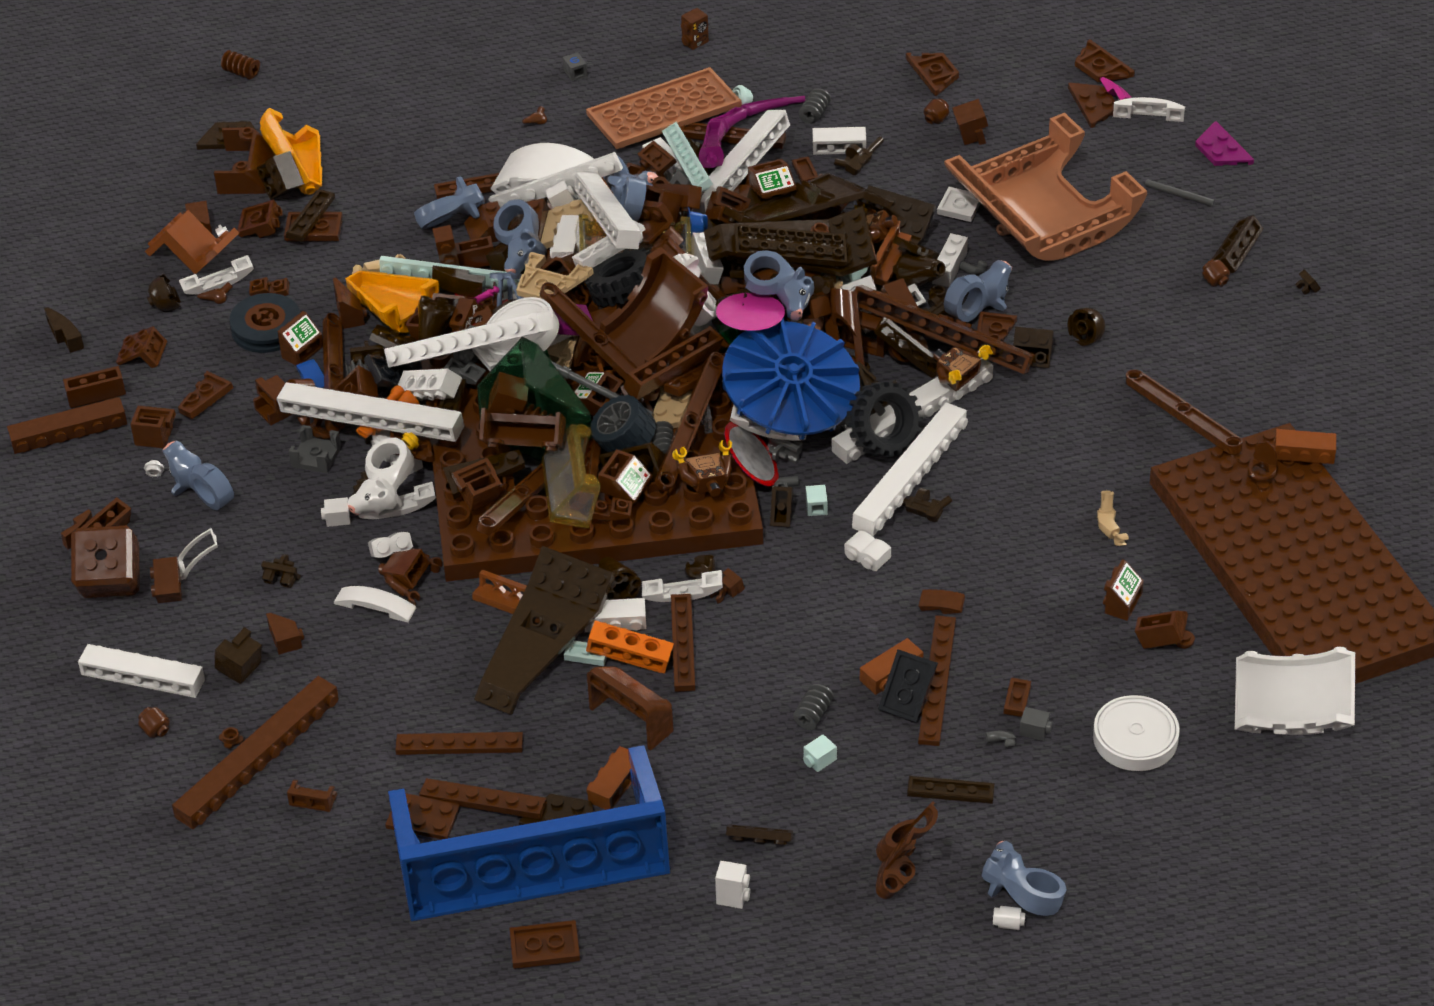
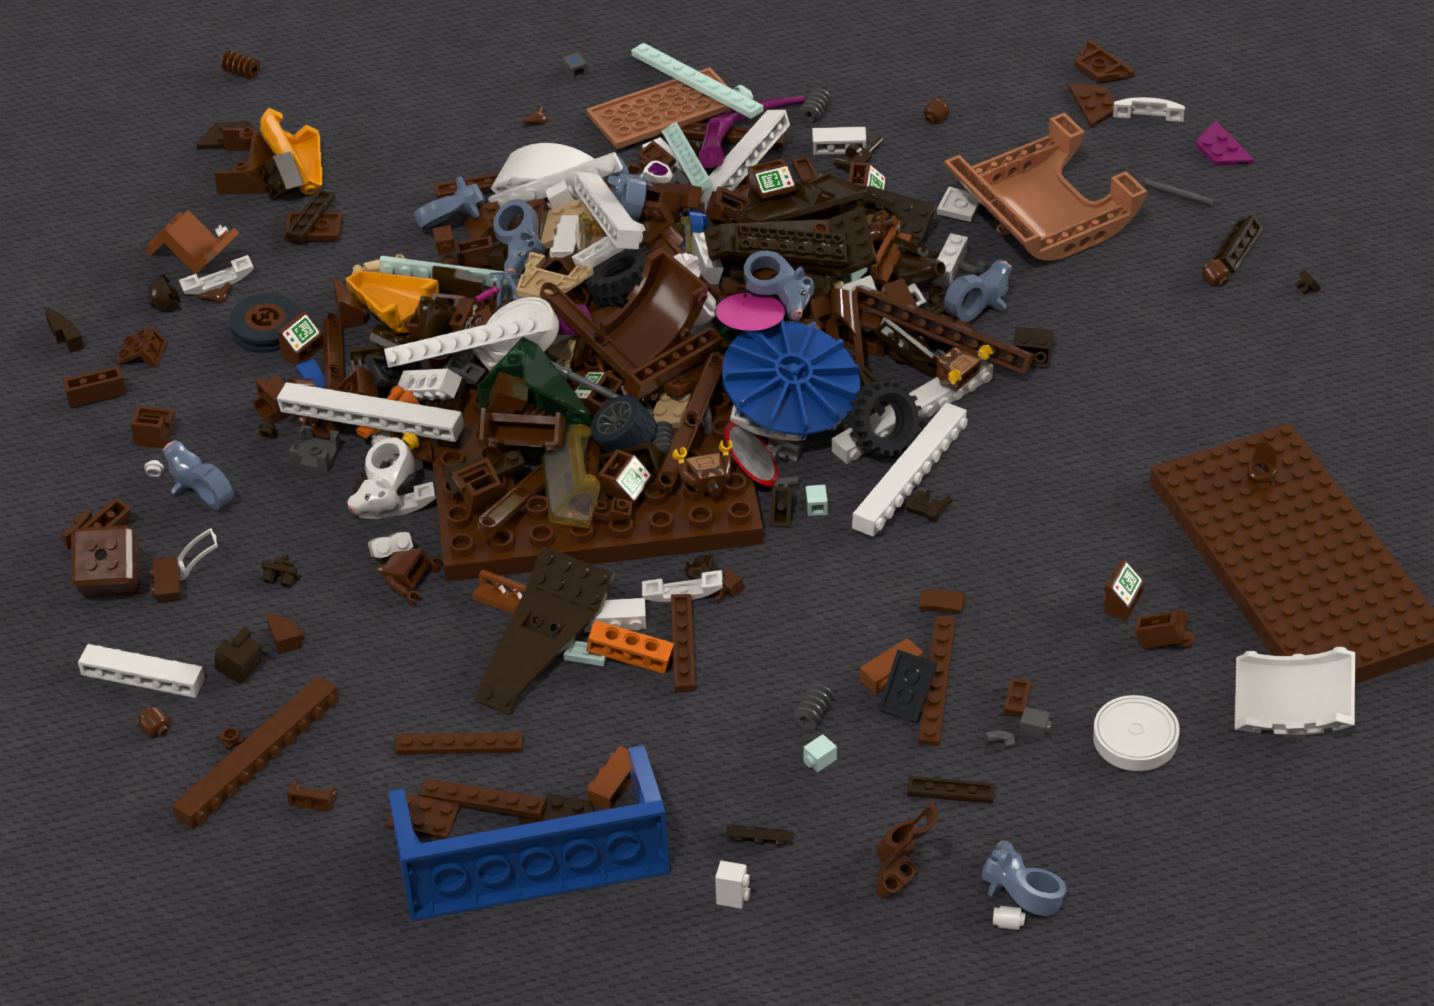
reddish brown brick [7,397,127,454] -> none
reddish brown wing [178,371,233,419] -> none
reddish brown slope [183,201,212,234] -> none
reddish brown plate [237,199,283,238] -> none
reddish brown slope [249,277,289,296] -> none
white brick [321,497,350,527] -> none
white slope [334,586,416,622] -> none
reddish brown plate [509,920,580,969] -> none
reddish brown windscreen [587,667,673,751] -> none
dark brown cone [598,557,641,600] -> none
reddish brown brick [681,8,709,50] -> none
white brick [844,530,891,571] -> none
reddish brown wing [906,53,959,96] -> none
reddish brown plate [952,99,988,145] -> none
reddish brown wing [977,311,1017,342] -> none
dark brown cylinder [1067,308,1105,346] -> none
tan arm [1097,491,1129,546] -> none
dark pink slope [1100,77,1131,100] -> none
reddish brown beam [1126,369,1242,454] -> none
dark orange brick [1274,429,1336,464] -> none
none -> dark brown plate [259,422,278,439]
none -> light aqua plate [631,43,763,119]
none -> white rock [643,160,672,184]
none -> reddish brown slope [848,162,887,202]

